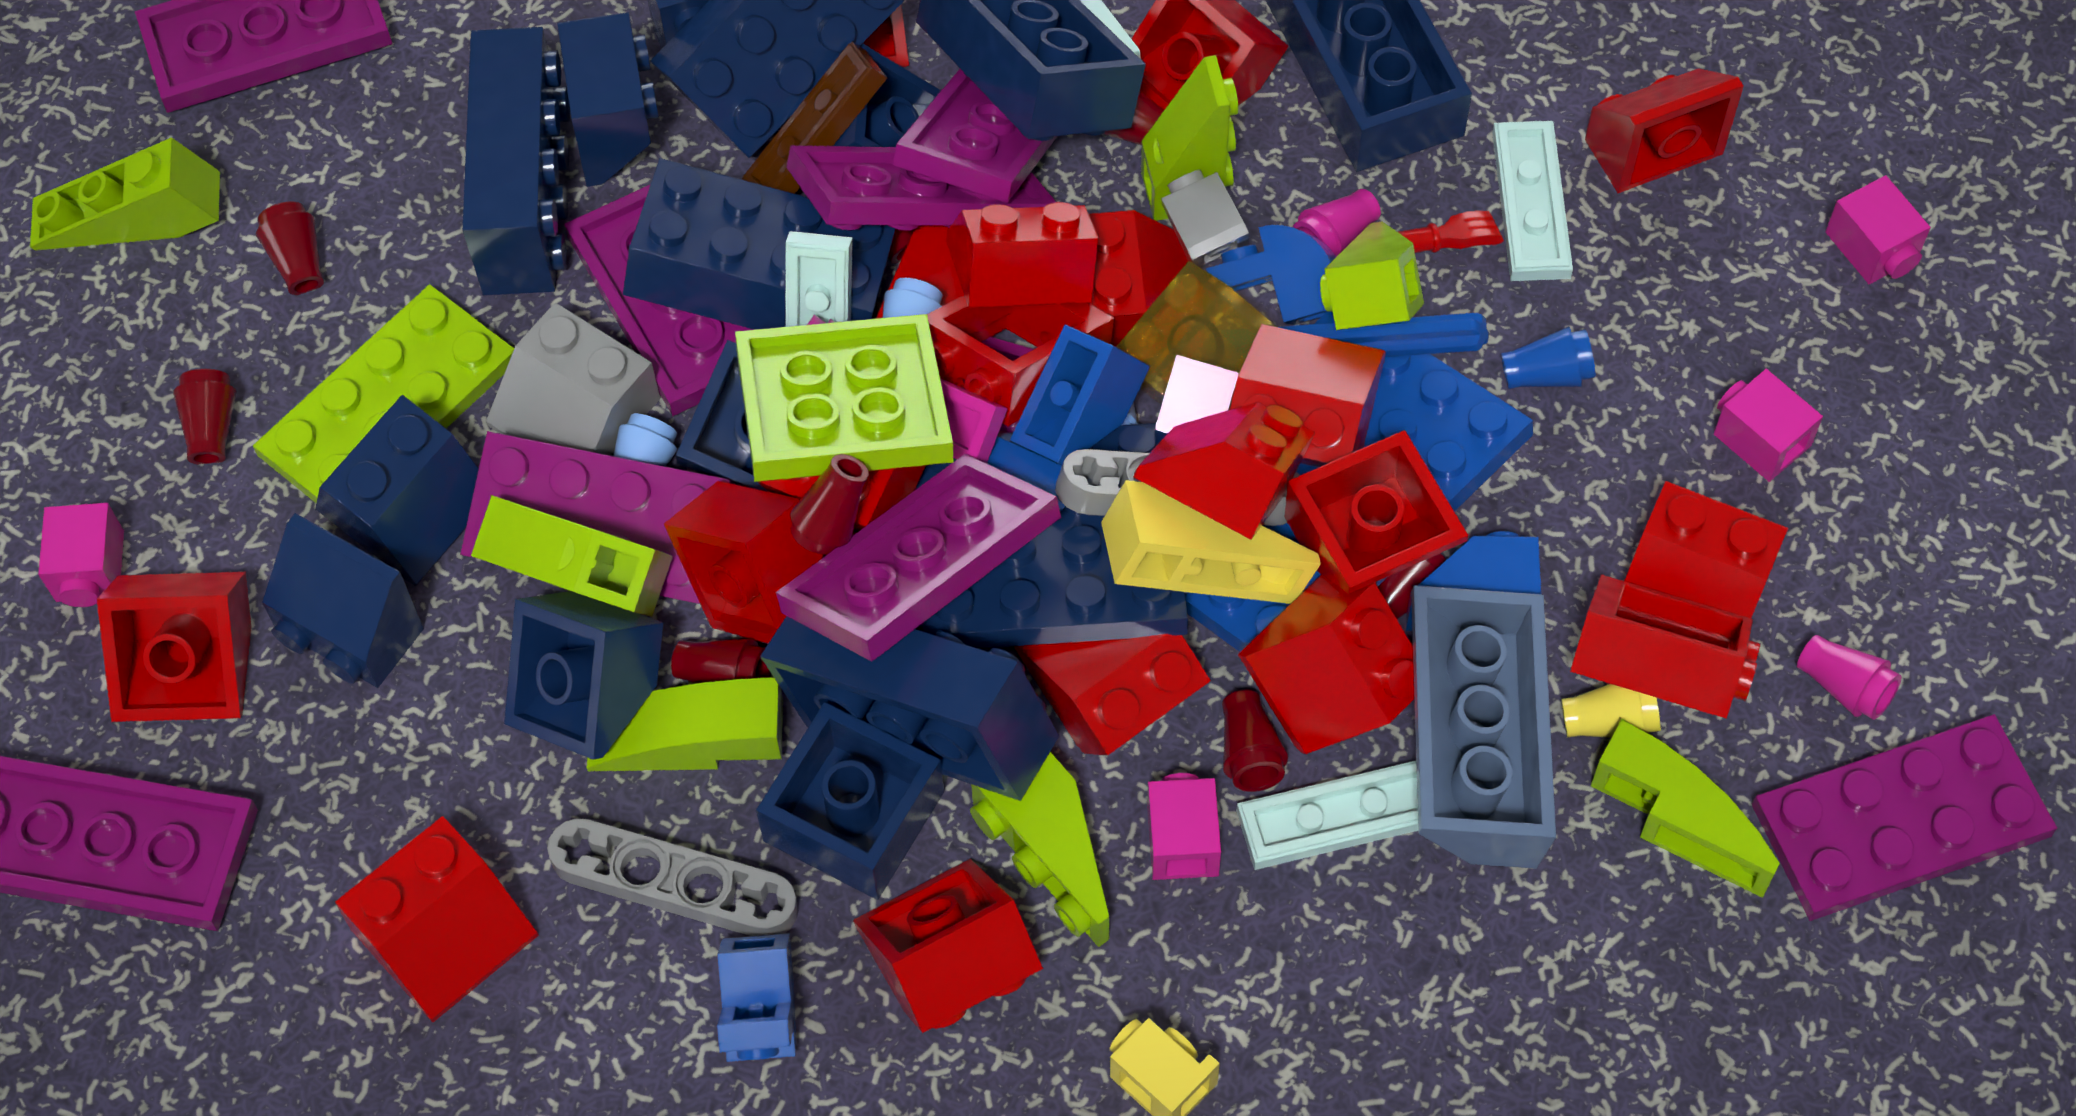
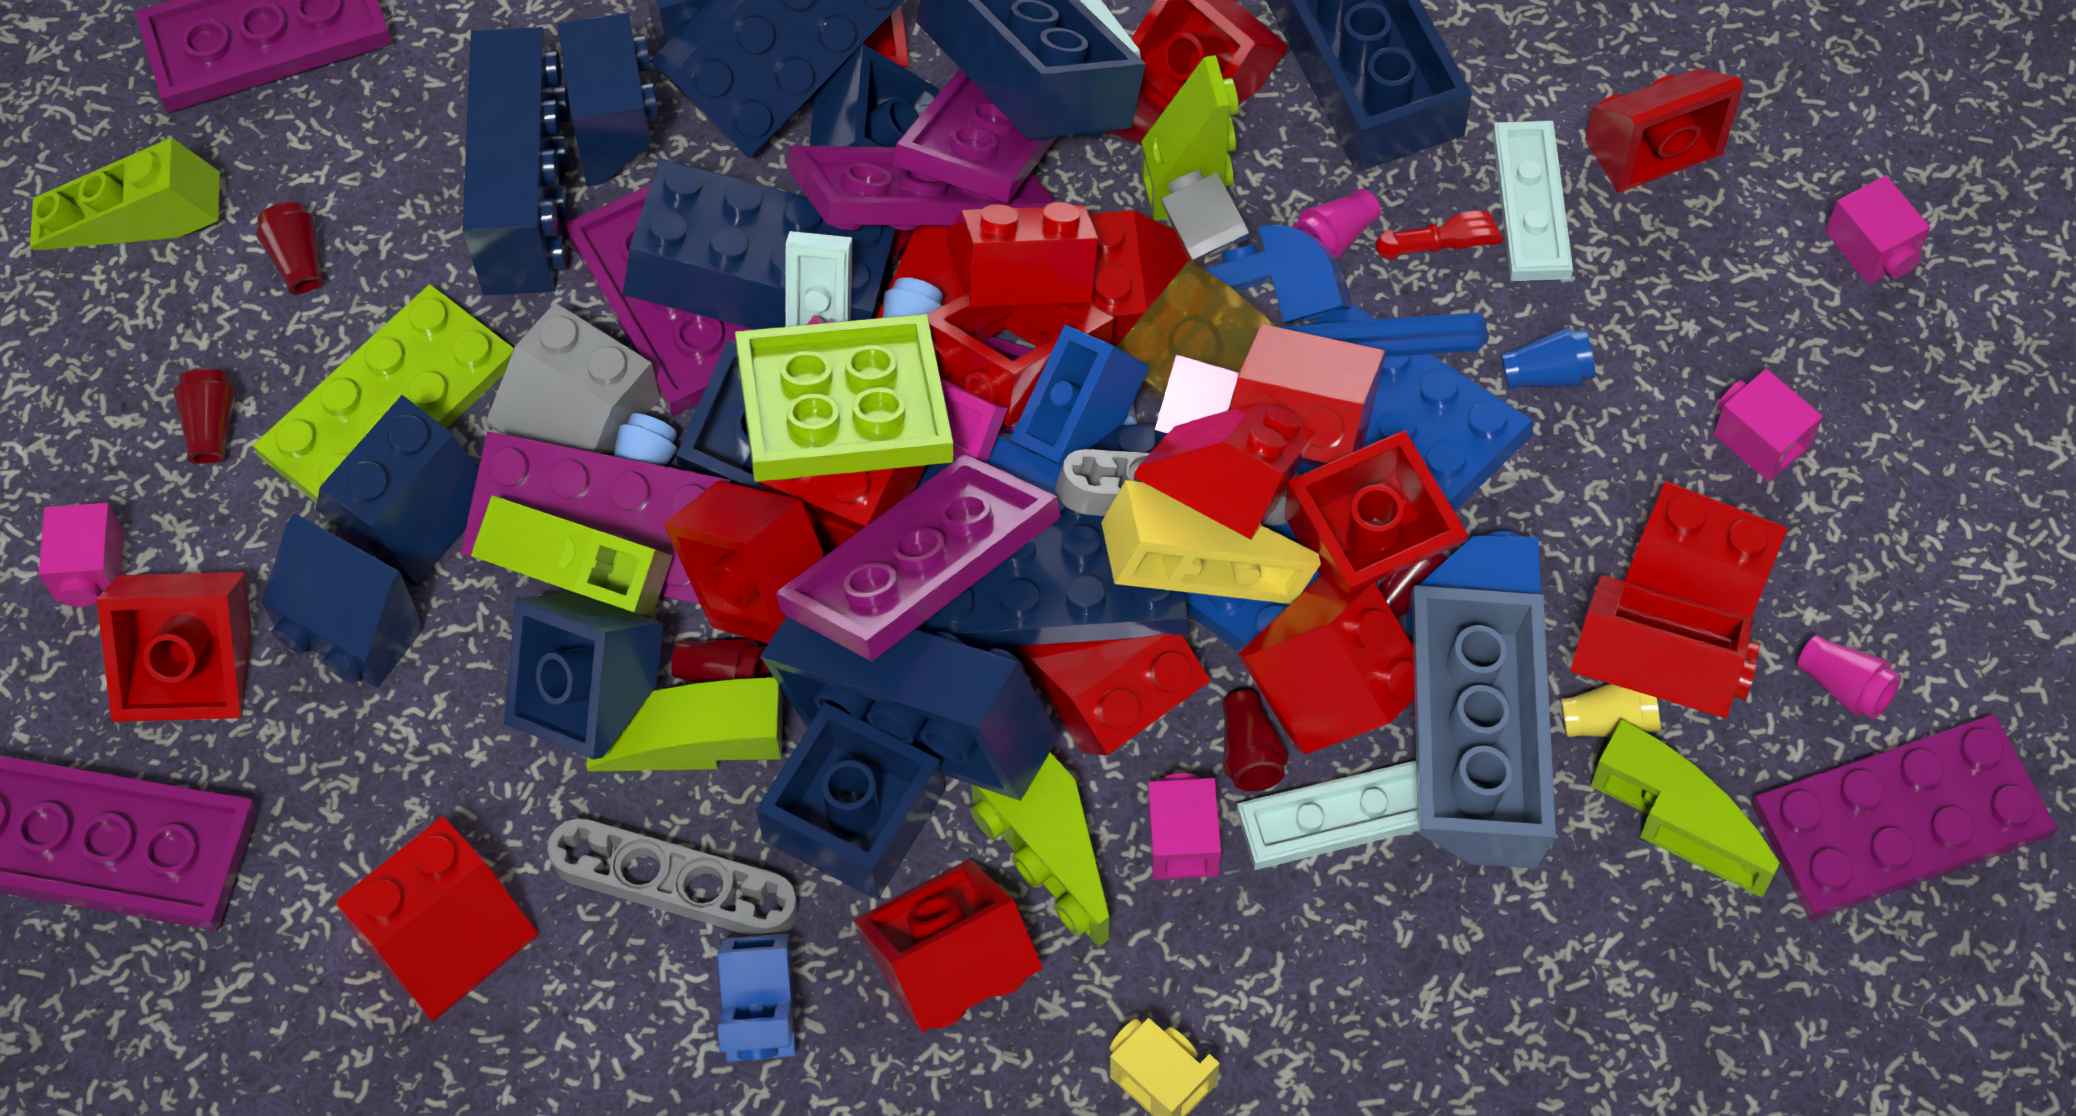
reddish brown tile [742,41,887,194] -> none
dark red cone [790,454,869,555] -> none
lime slope [1320,221,1424,330] -> none

